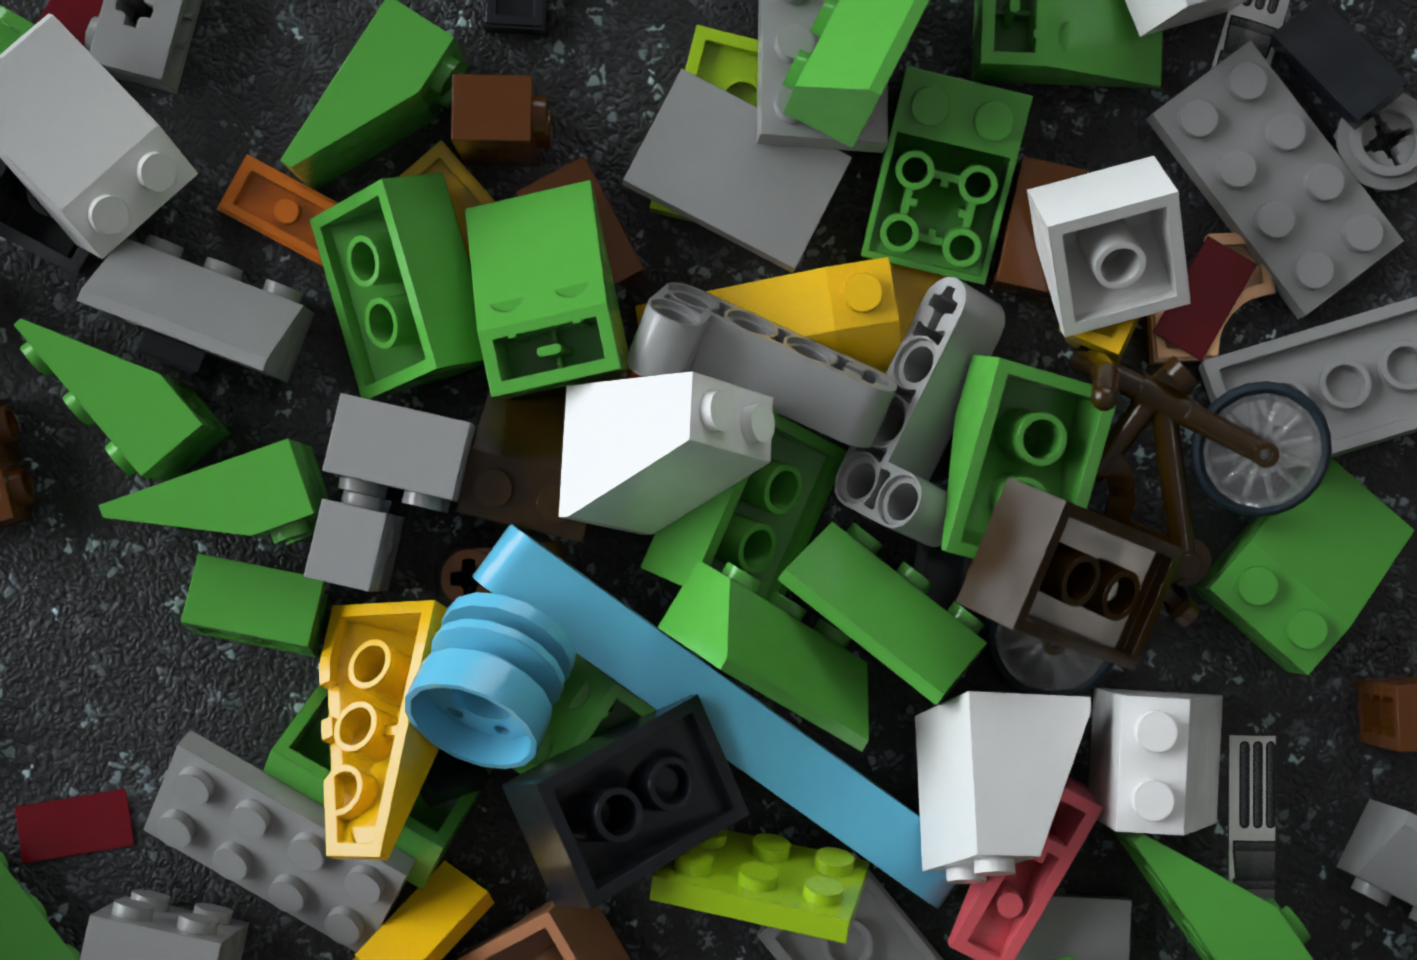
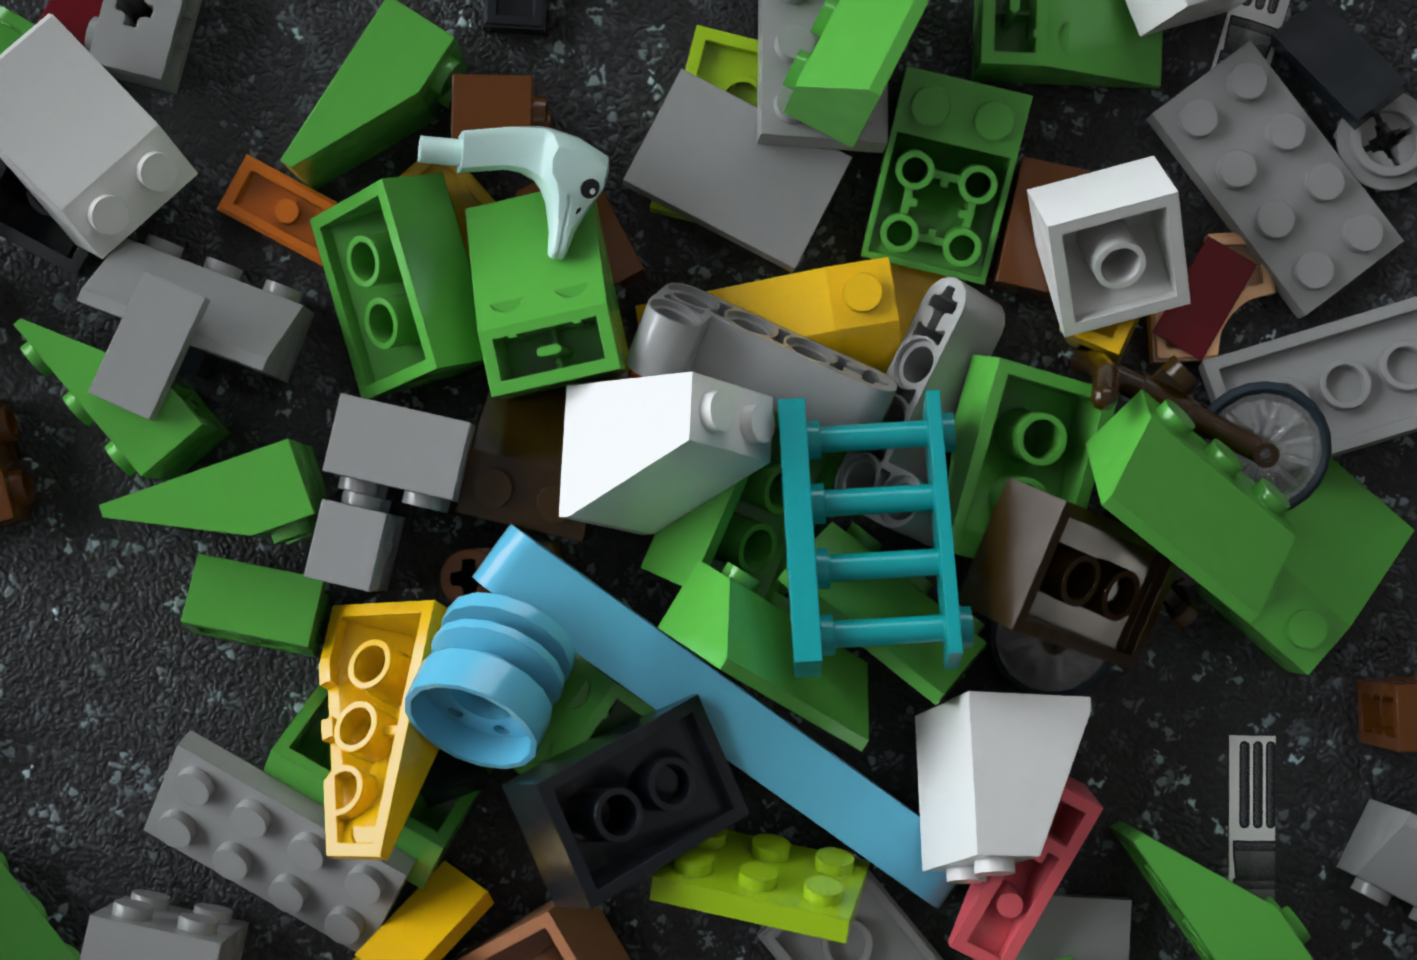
dark red sticker [14,789,134,864] -> none
white slope [1089,688,1223,836] -> none
none -> light grey tile [88,270,211,421]
none -> light aqua animal [418,126,609,260]
none -> teal fence [778,390,974,678]
none -> bright green slope [1085,389,1296,624]

